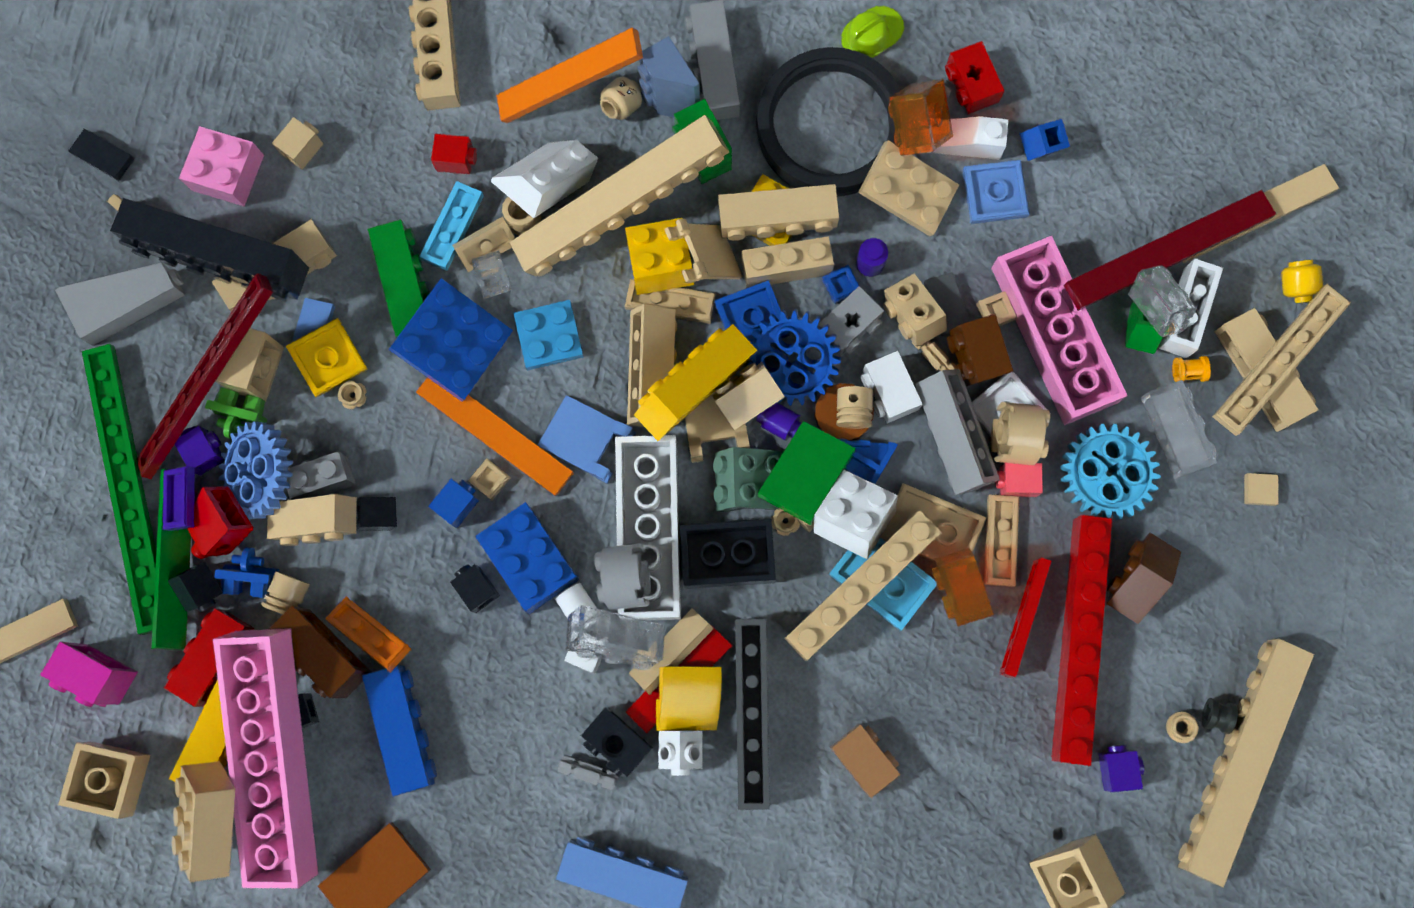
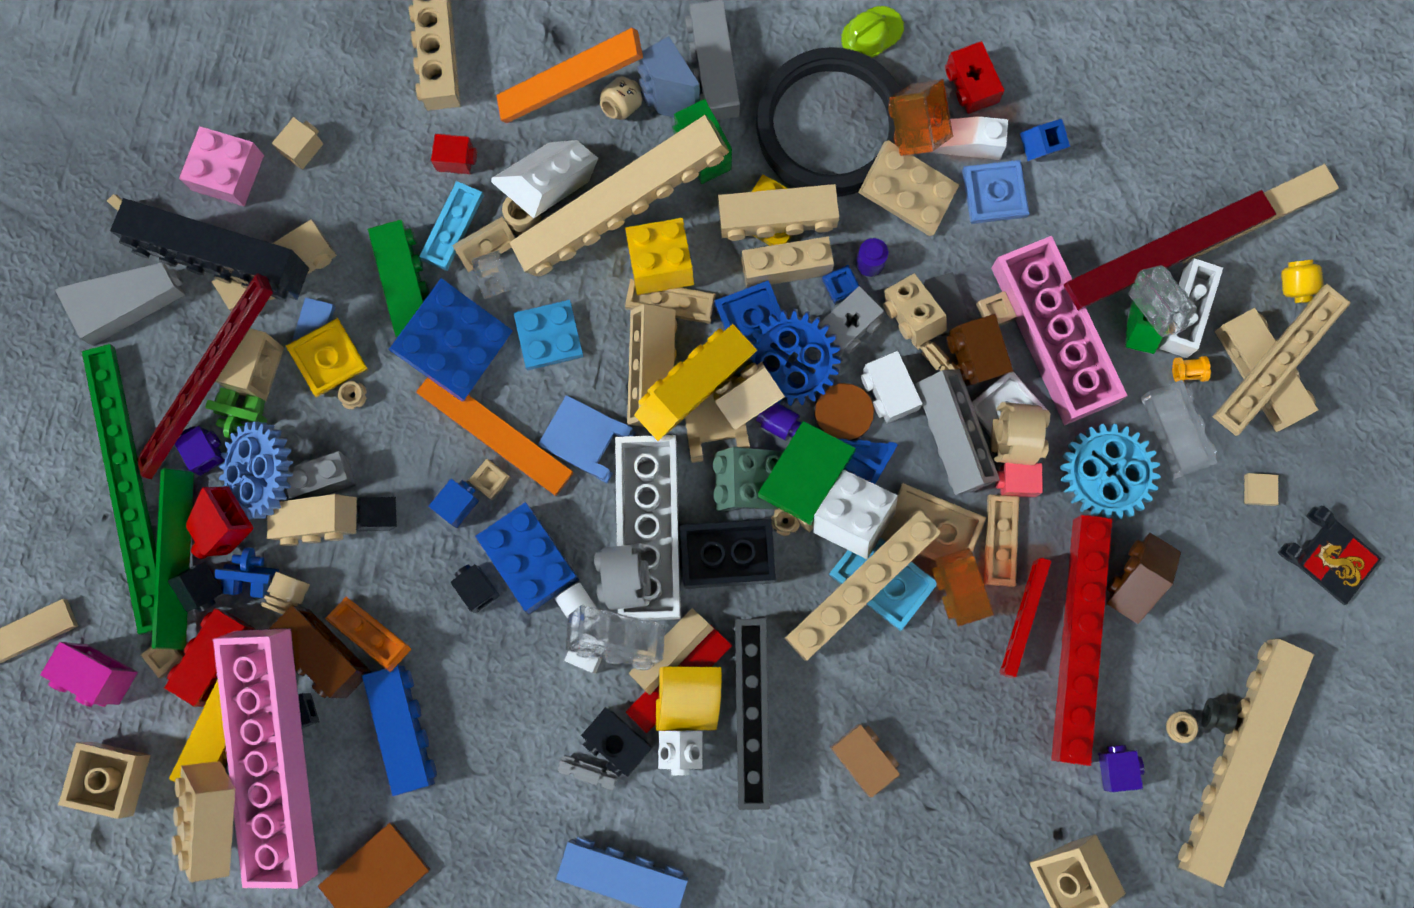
black tile [68,128,135,182] -> none
dark purple tile [163,466,195,531] -> none
tan flag [665,219,743,283] -> none
tan piece [836,386,873,429] -> none
none -> tan tile [141,646,184,678]
none -> flag [1278,506,1382,605]

